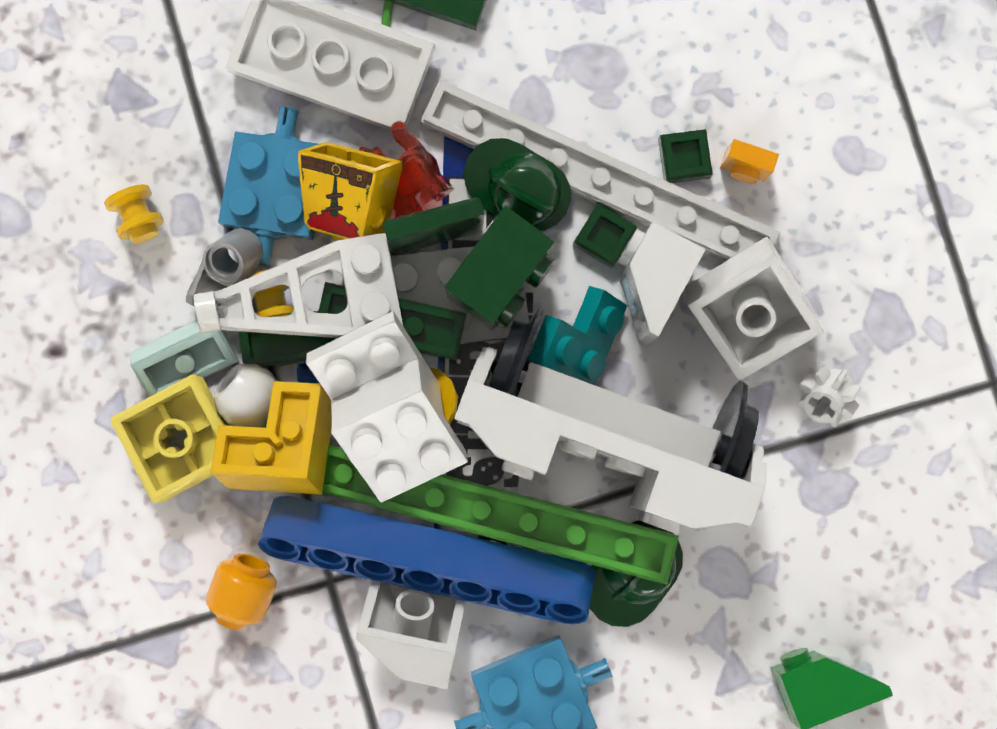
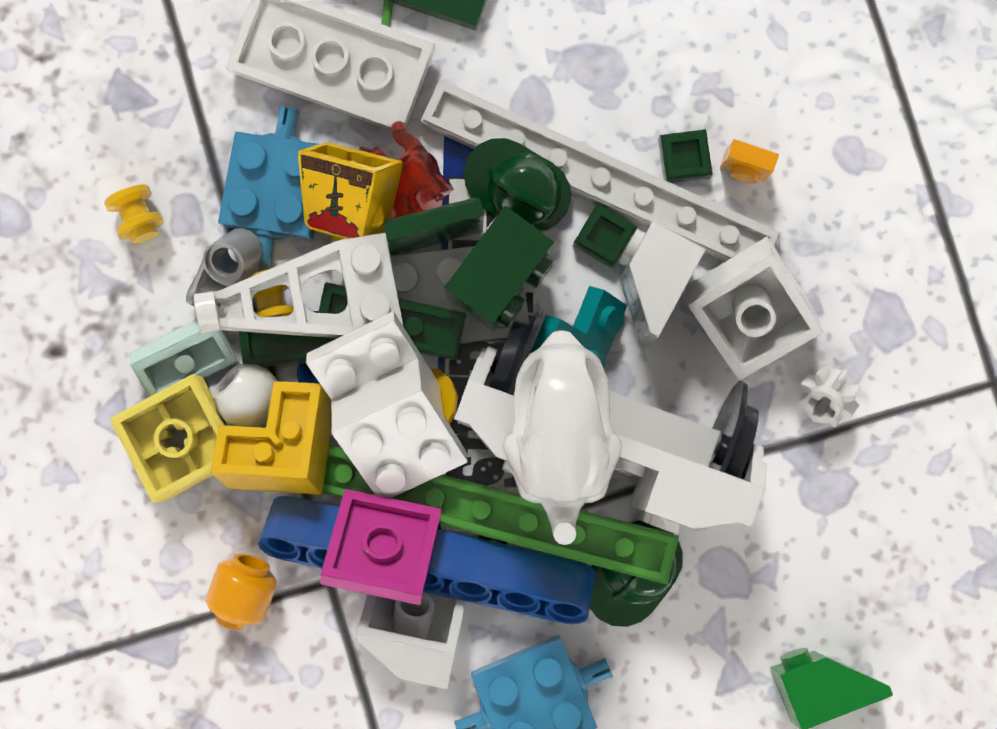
none -> dark pink plate [320,489,441,605]
none -> white piece [503,330,622,545]

